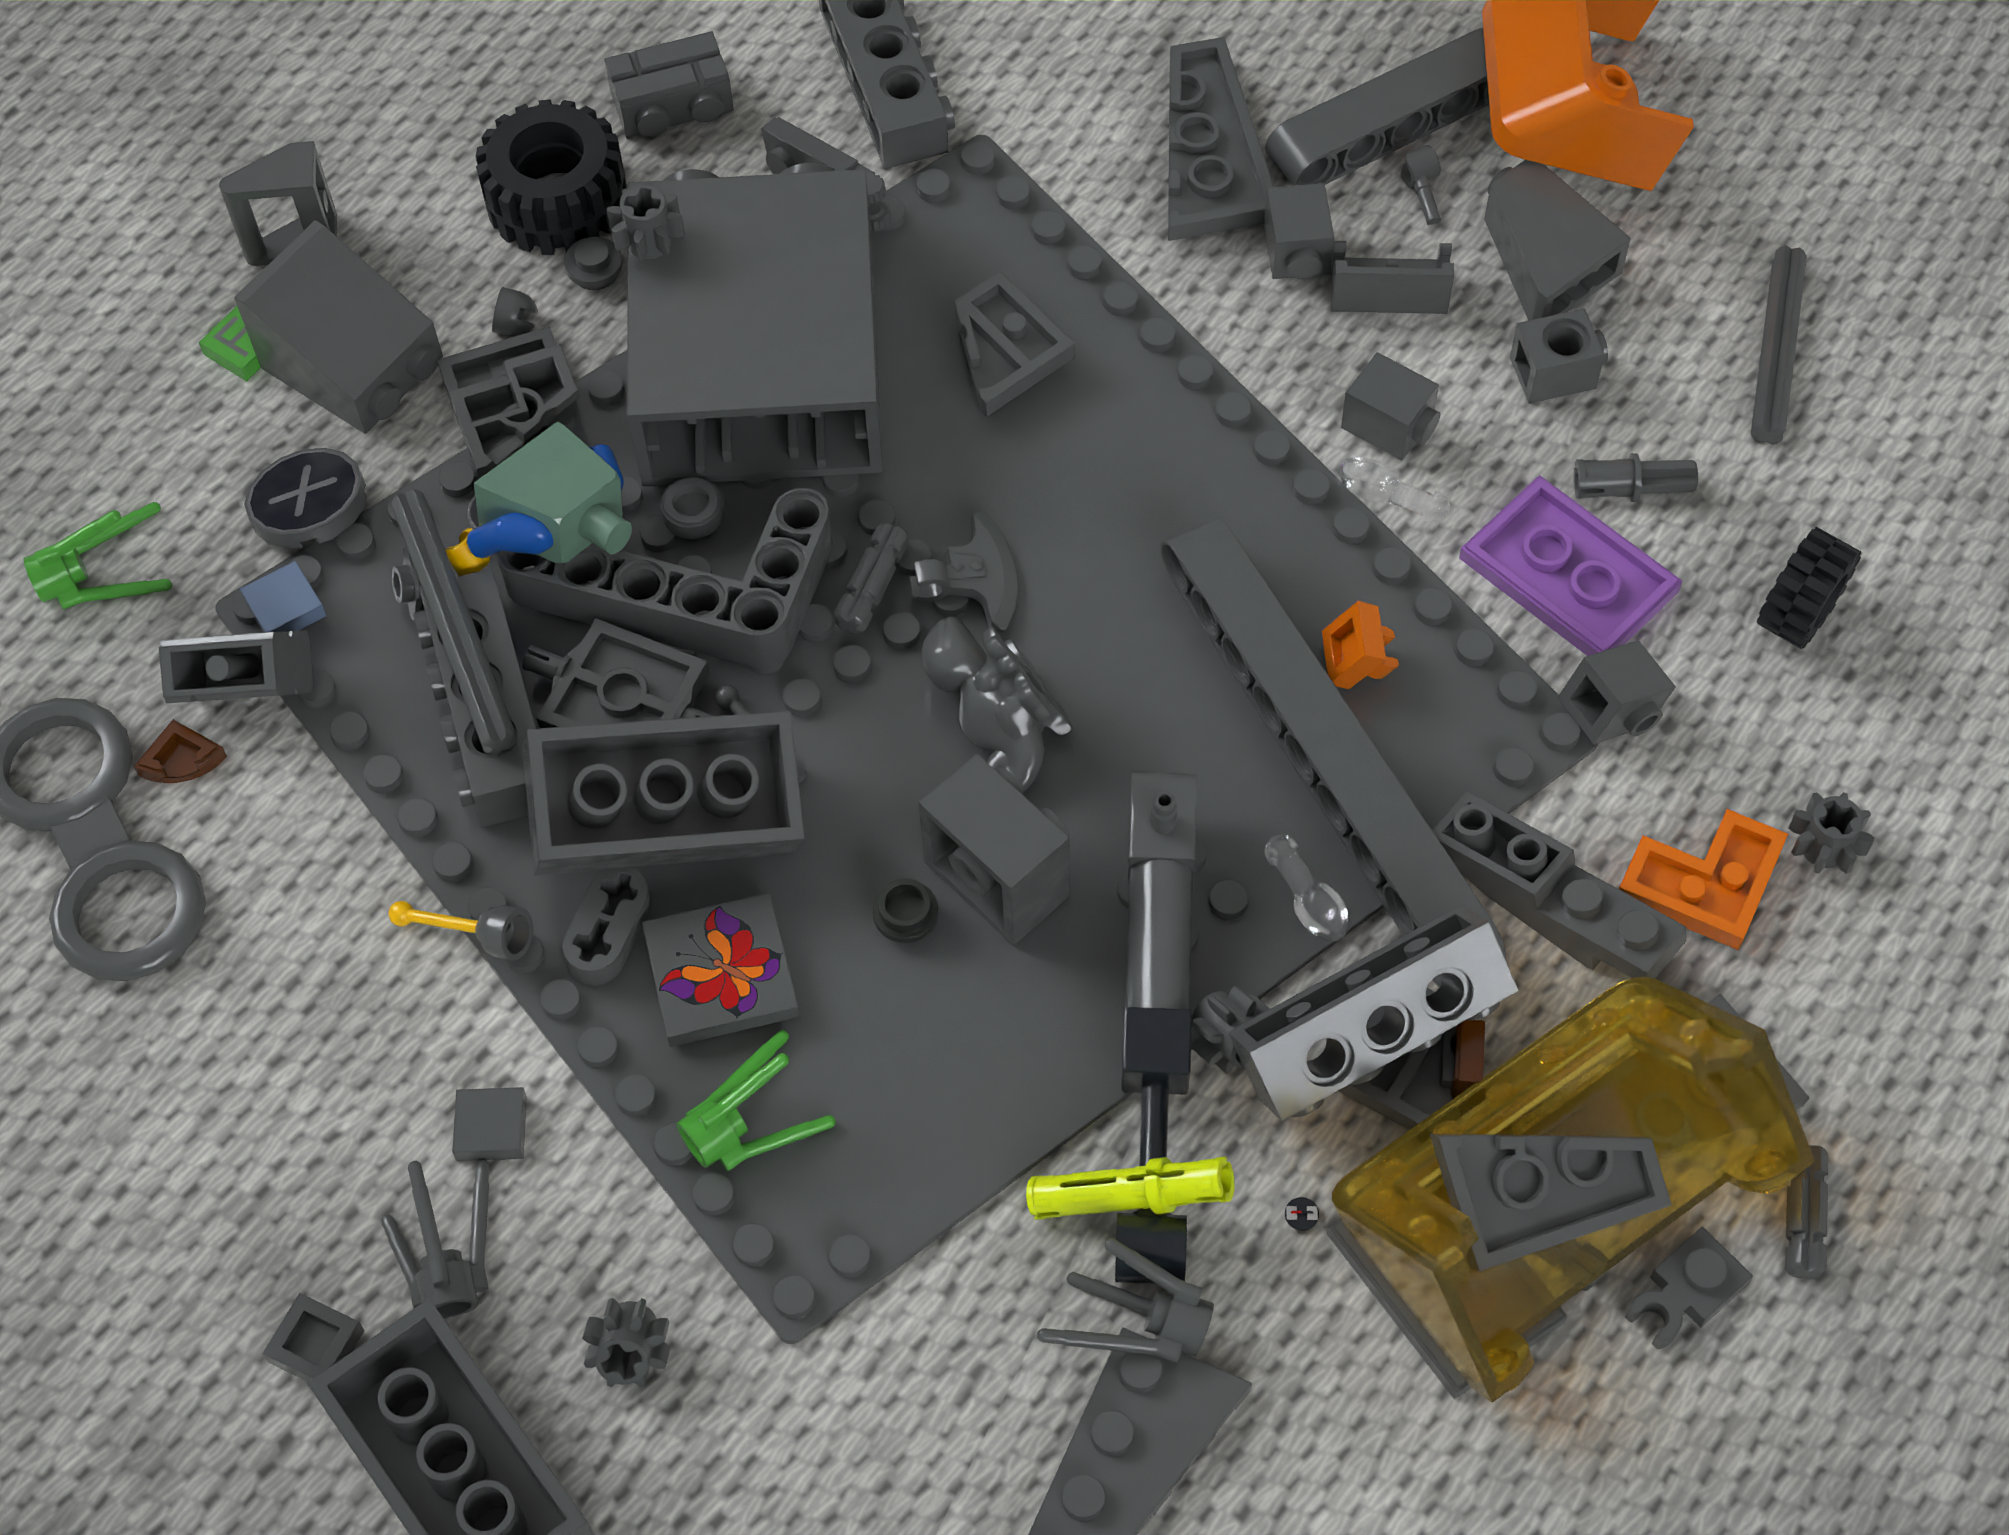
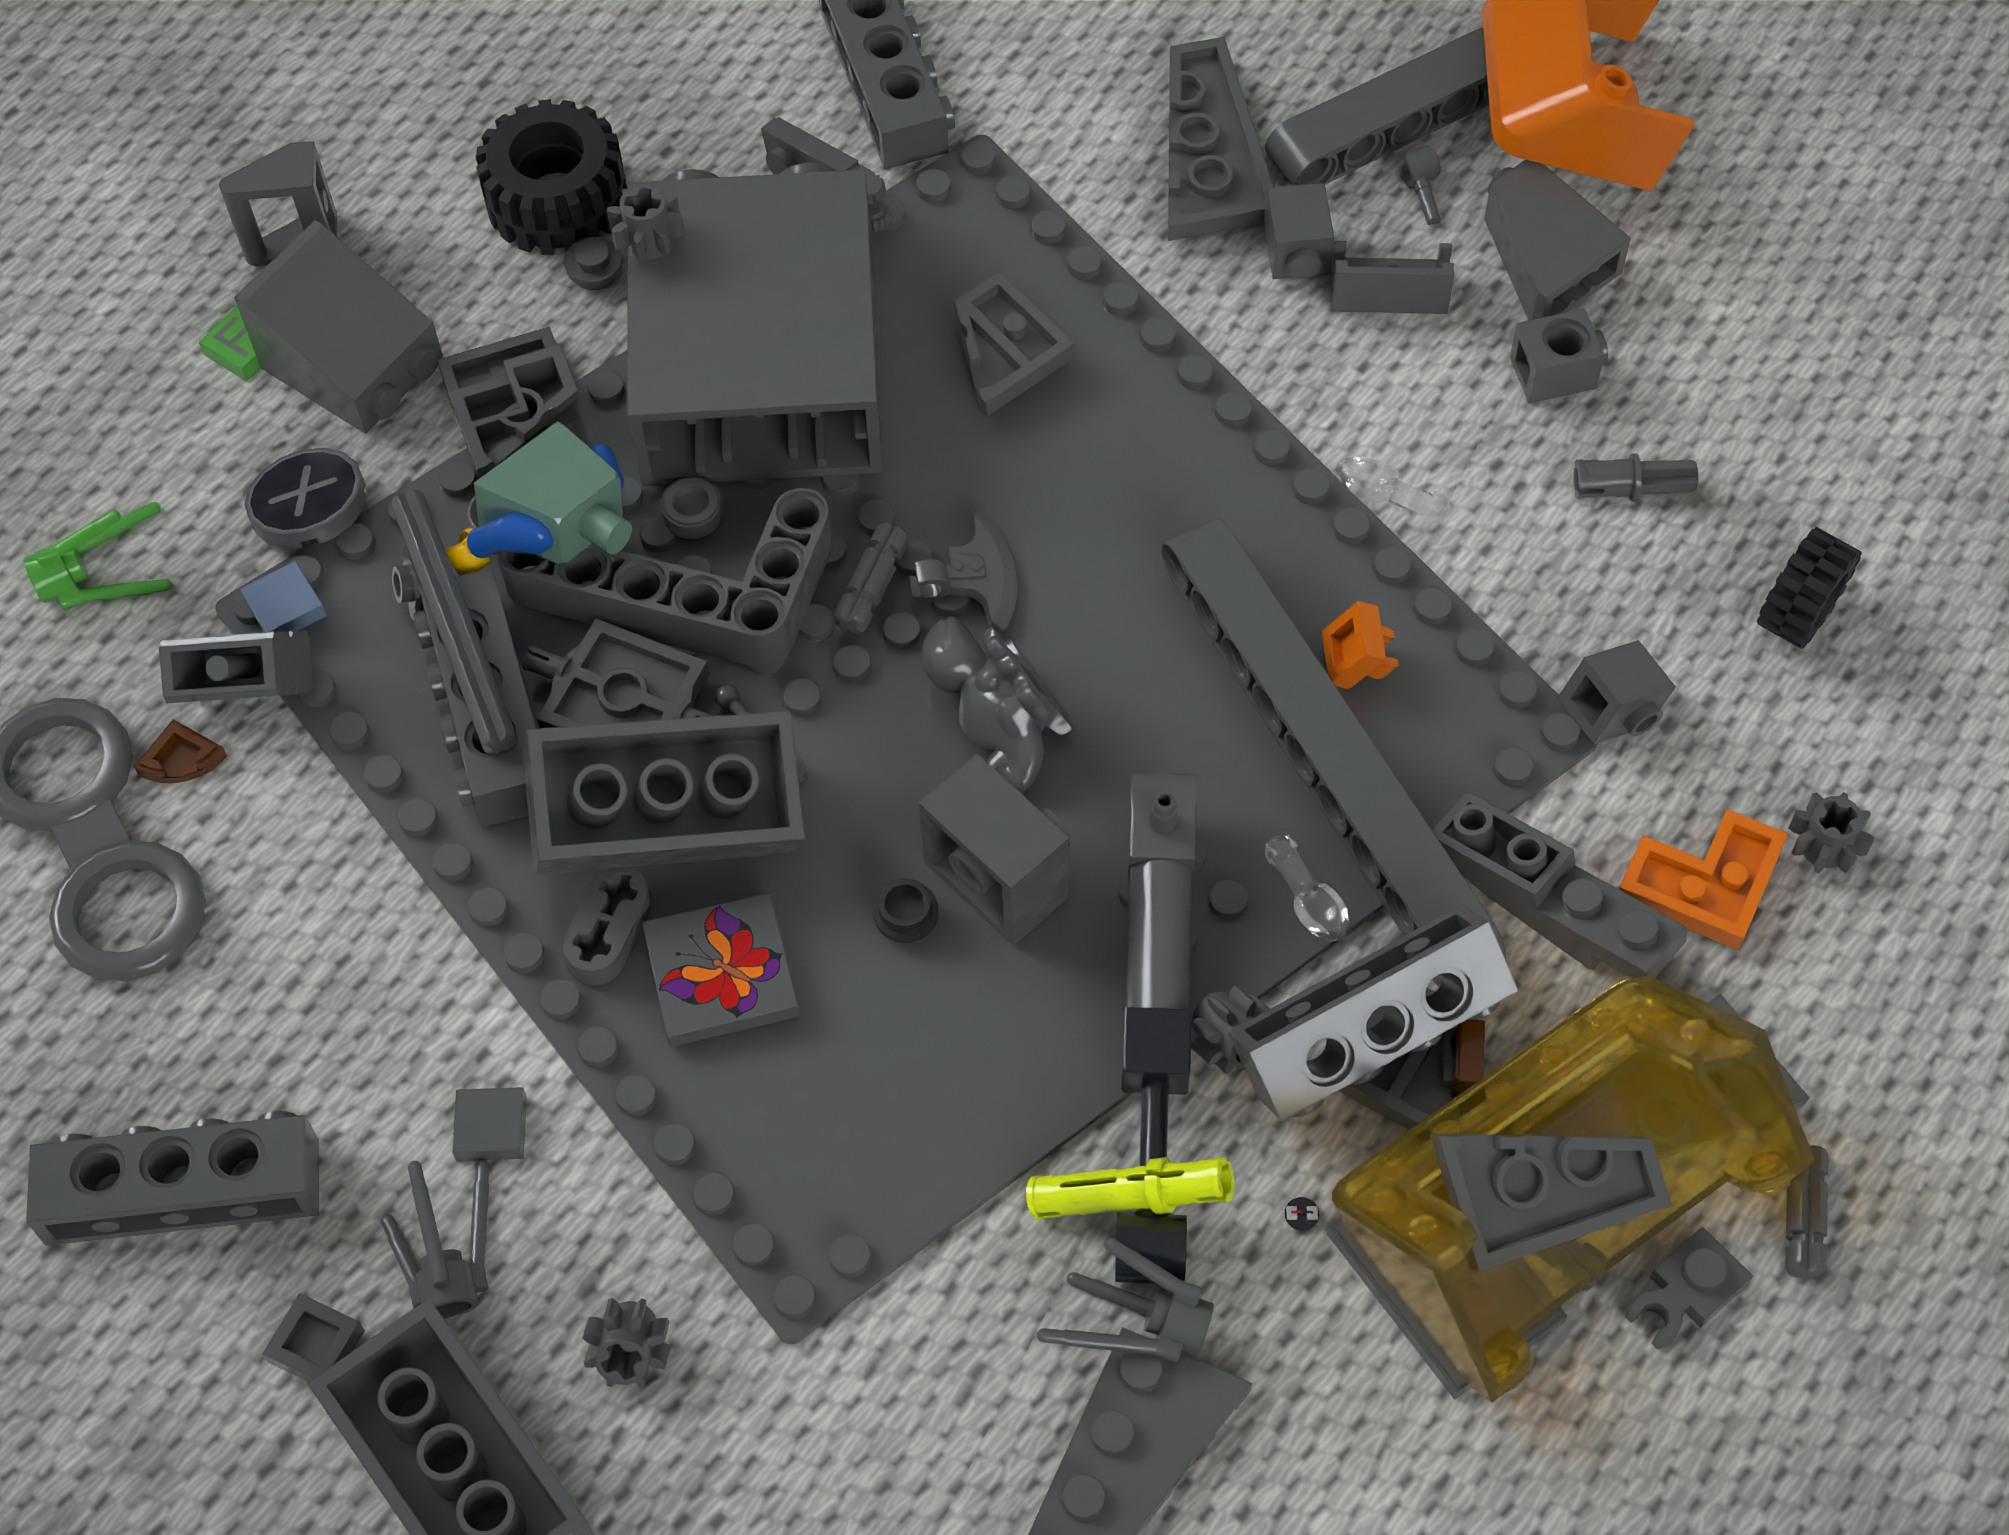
dark grey hinge [388,901,533,961] -> none
dark grey hinge [492,287,538,337] -> none
dark grey brick [604,31,734,138] -> none
bright green plant [676,1030,836,1171] -> none
dark grey brick [1341,352,1441,460] -> none
medium lavender tile [1459,475,1683,656] -> none
dark grey axle [1750,245,1807,445] -> none
none -> dark grey brick [26,1111,319,1246]

